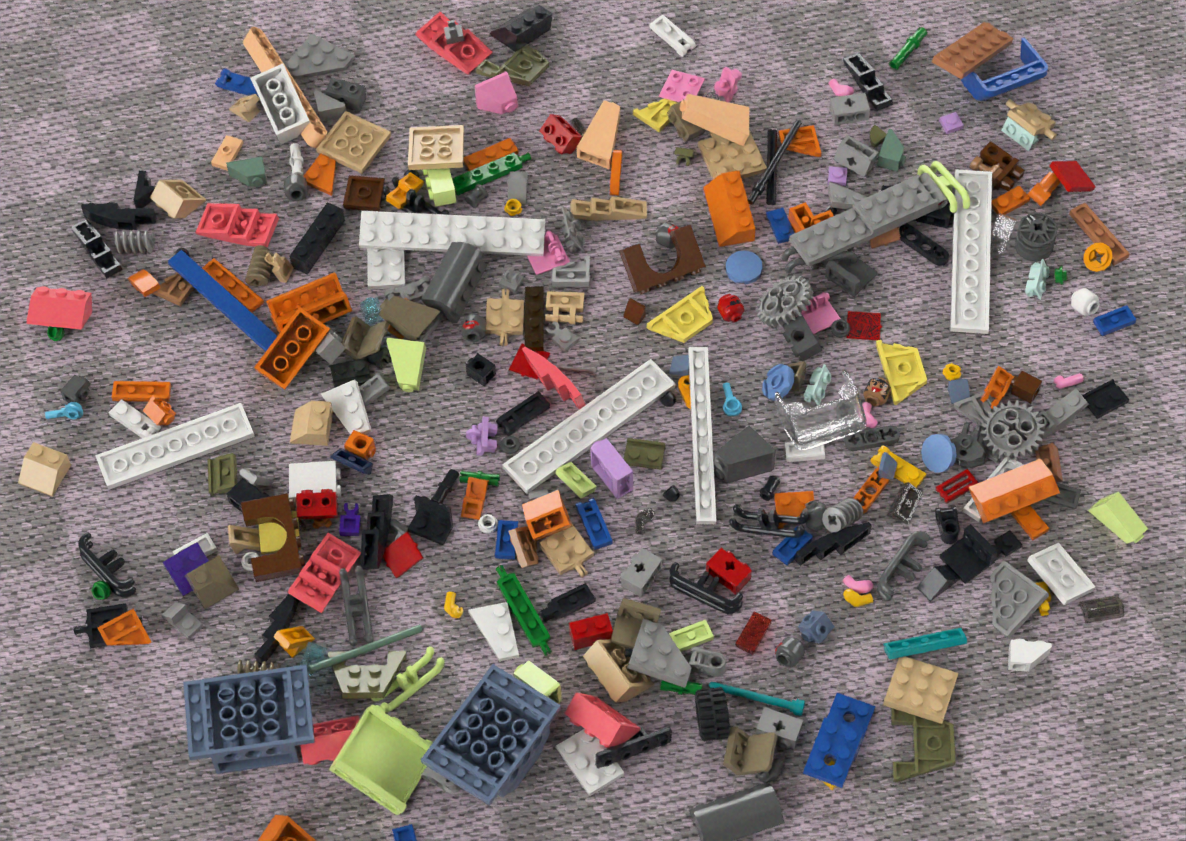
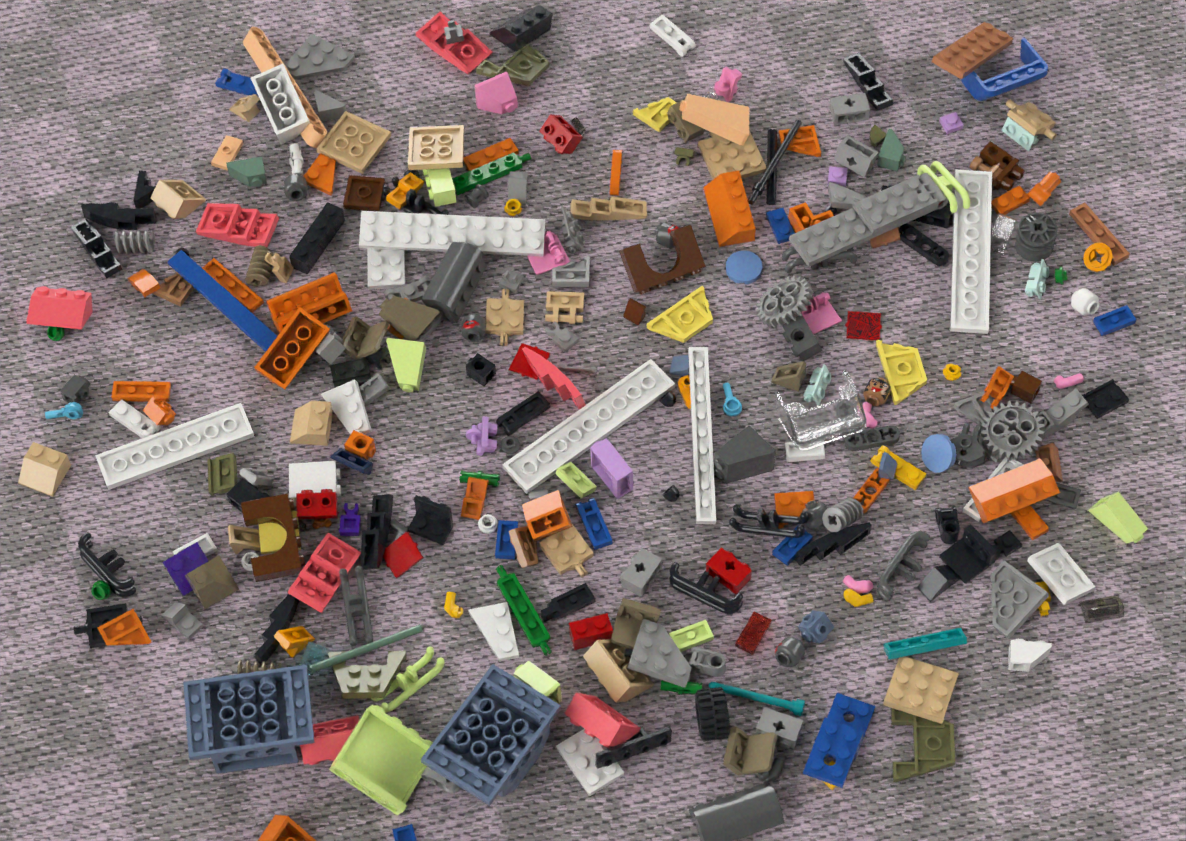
dark grey brick [325,78,366,112] -> none
clear light blue brick [360,297,384,325] -> none
black axle [431,469,459,504] -> none
dark brown plate [525,286,544,351] -> none
light nougat slope [577,100,620,169] -> none
olive plate [624,438,665,470] -> none
clear smoke arm [635,508,655,534] -> none
bright pink hinge [659,70,705,102] -> none
red head [717,294,745,323] -> none
black pin [760,475,780,501] -> none
medium blue tile [762,364,795,401] -> none
dark grey bracket [825,258,877,297] -> none
bright pink arm [829,79,854,96] -> none
dark grey plate [831,319,850,338] -> none
clear smoke slope [886,482,923,524] -> none
green pin [889,27,928,70] -> none
red tile [935,469,979,504] -> none
sand blue slope [947,379,970,404] -> none
red tile [1049,161,1096,192] -> none

